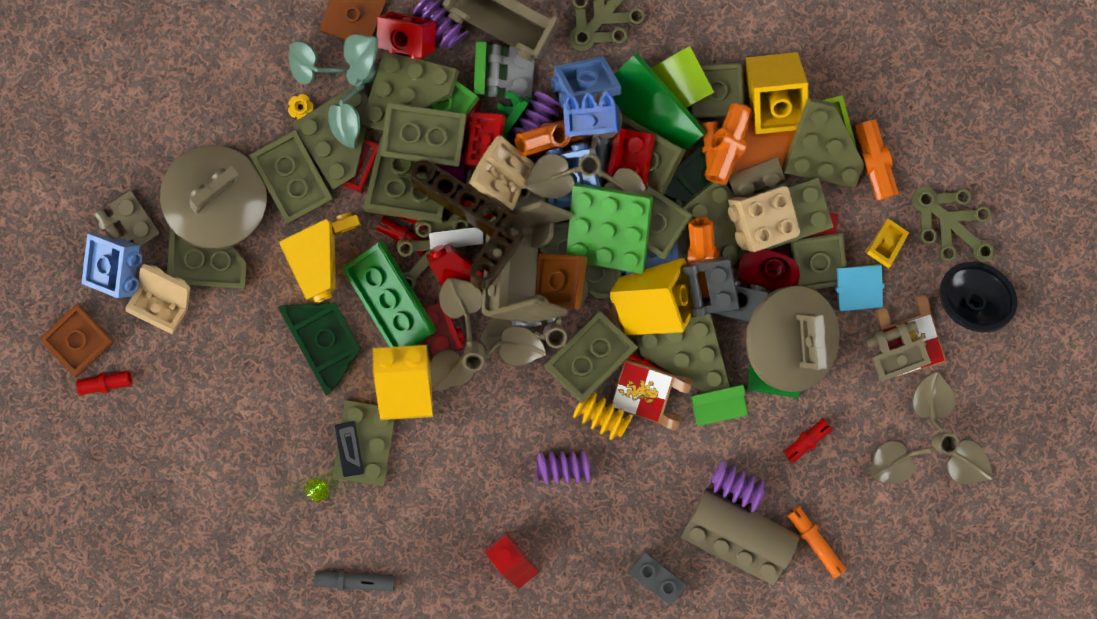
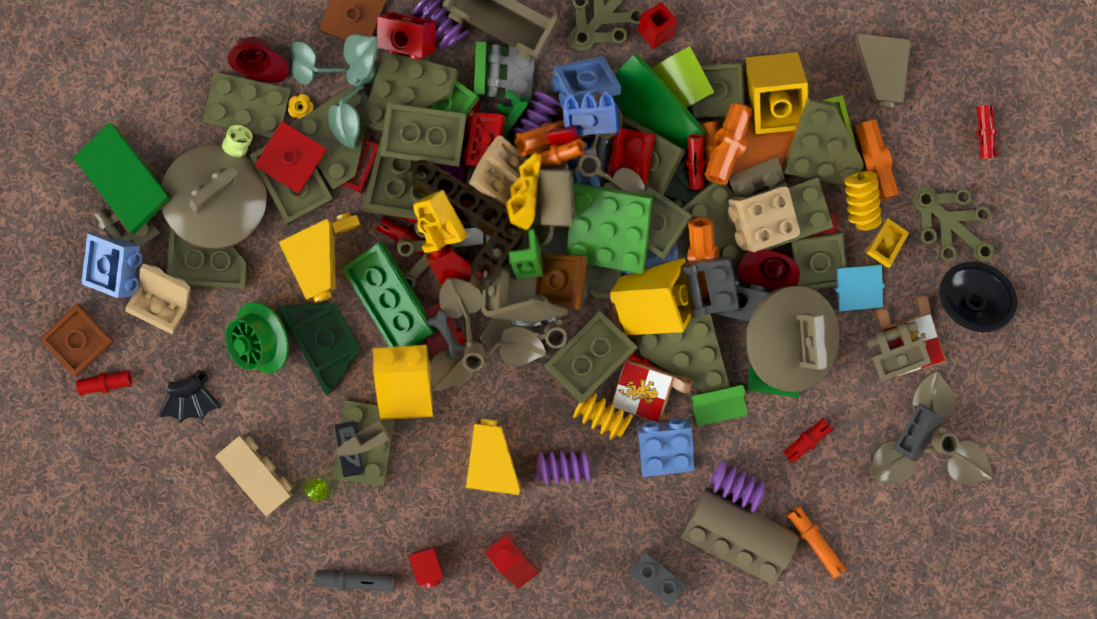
none -> green tile [73,122,171,234]
none -> black arm [159,370,221,422]
none -> olive plate [203,72,291,138]
none -> tan brick [215,435,293,517]
none -> yellowish green wheel [222,125,253,157]
none -> green piece [225,302,289,373]
none -> dark red piece [227,36,289,83]
none -> red plate [254,121,327,194]
none -> dark tan slope [335,419,391,456]
none -> red brick [408,546,444,588]
none -> yellow slope [413,190,468,253]
none -> dark grey piece [427,310,467,360]
none -> yellow slope [466,418,520,495]
none -> yellow slope [506,153,541,230]
none -> bright green panel [509,229,543,280]
none -> orange pin [538,139,586,171]
none -> dark tan slope [539,168,575,226]
none -> red slope [546,125,579,146]
none -> medium blue plate [637,418,695,477]
none -> red brick [638,2,678,50]
none -> red pin [686,134,707,190]
none -> yellow piece [844,171,882,231]
none -> dark tan slope [854,34,911,109]
none -> dark grey plate [893,403,943,462]
none -> red pin [976,105,998,159]

